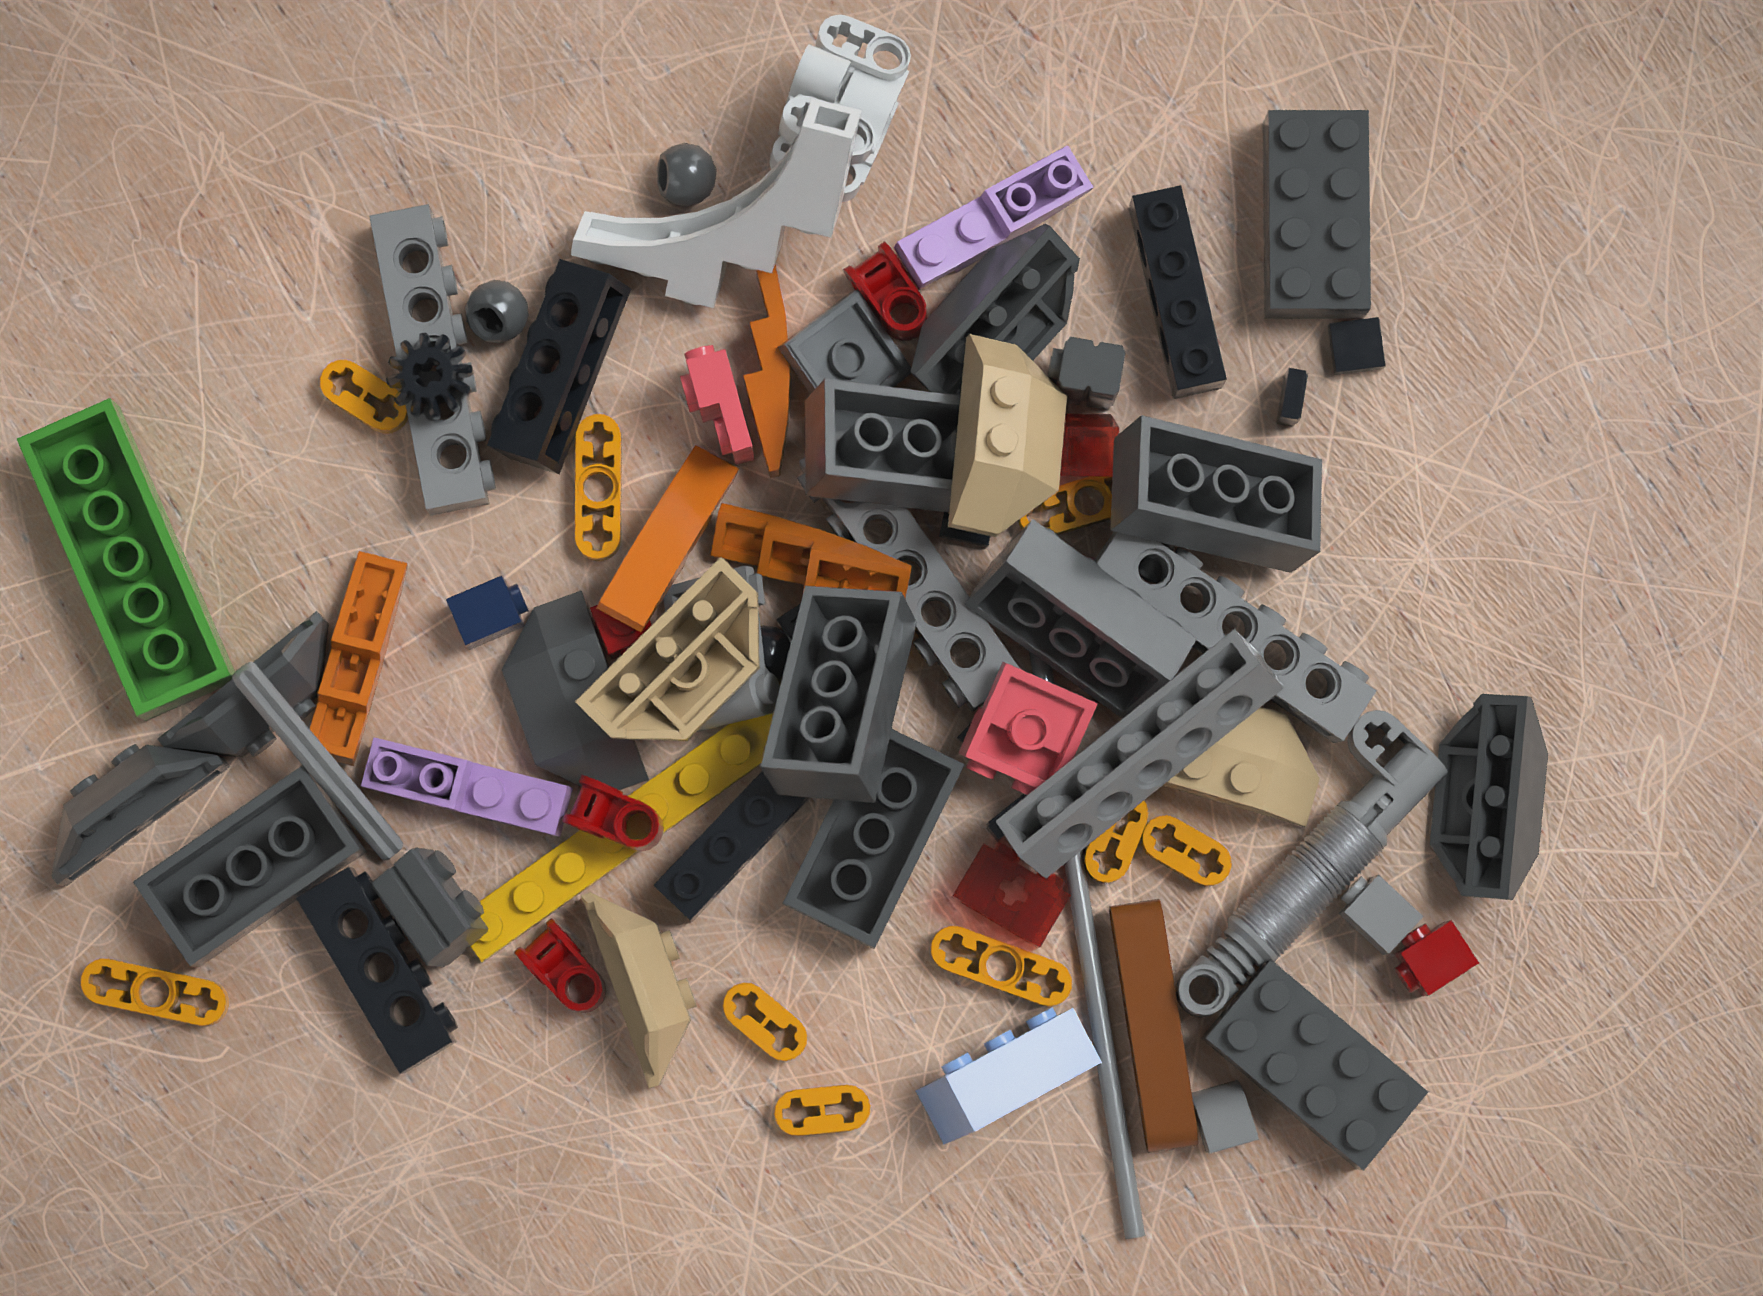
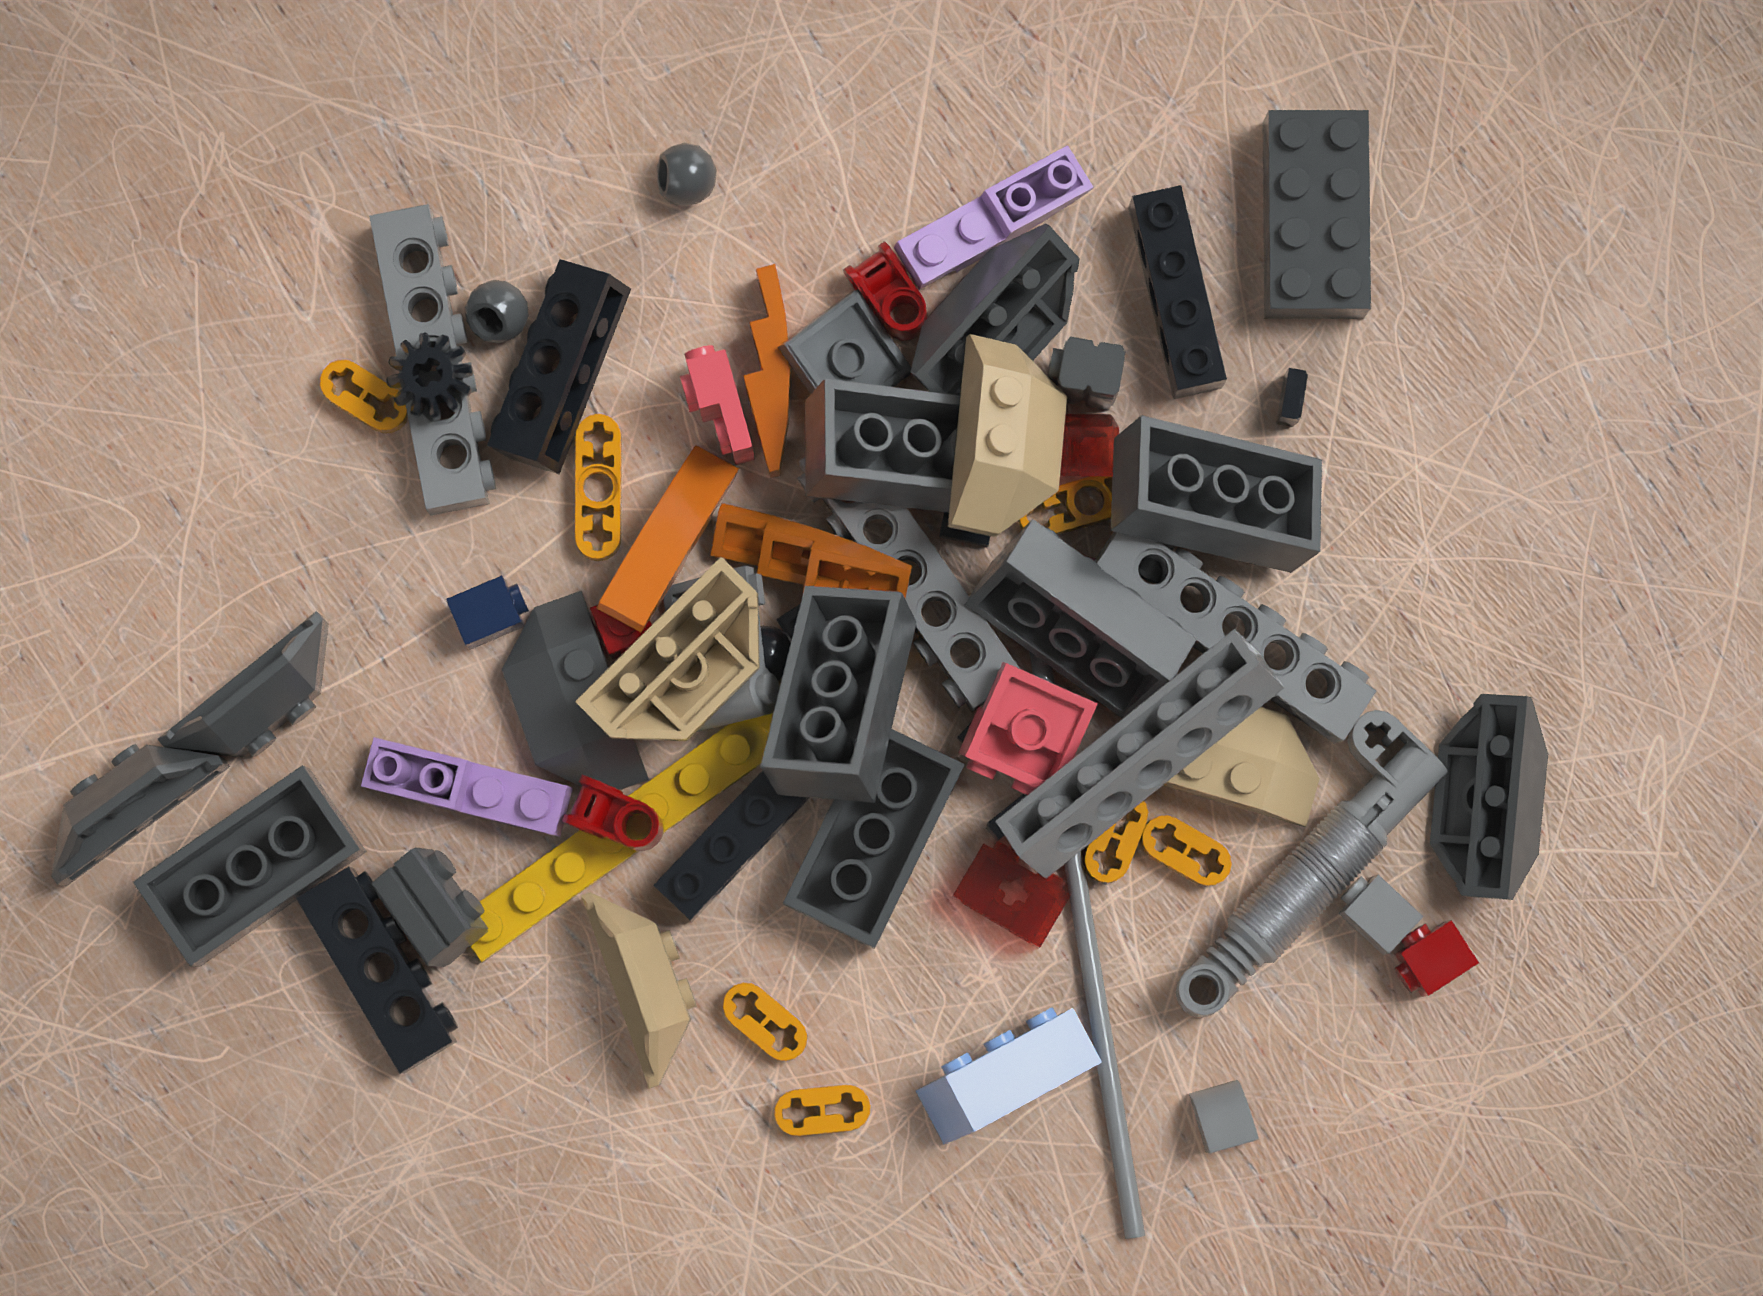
bright green brick [17,398,235,721] -> none
light orange beam [81,959,229,1026] -> none
light grey axle [232,662,403,860] -> none
orange slope [310,551,408,766] -> none
red piece [514,918,606,1013] -> none
white arch [571,98,862,308] -> none
white piece [769,15,911,202] -> none
light orange beam [931,926,1072,1006] -> none
dark orange beam [1109,899,1199,1153] -> none
dark grey brick [1201,960,1428,1171] -> none
black tile [1328,317,1386,375] -> none

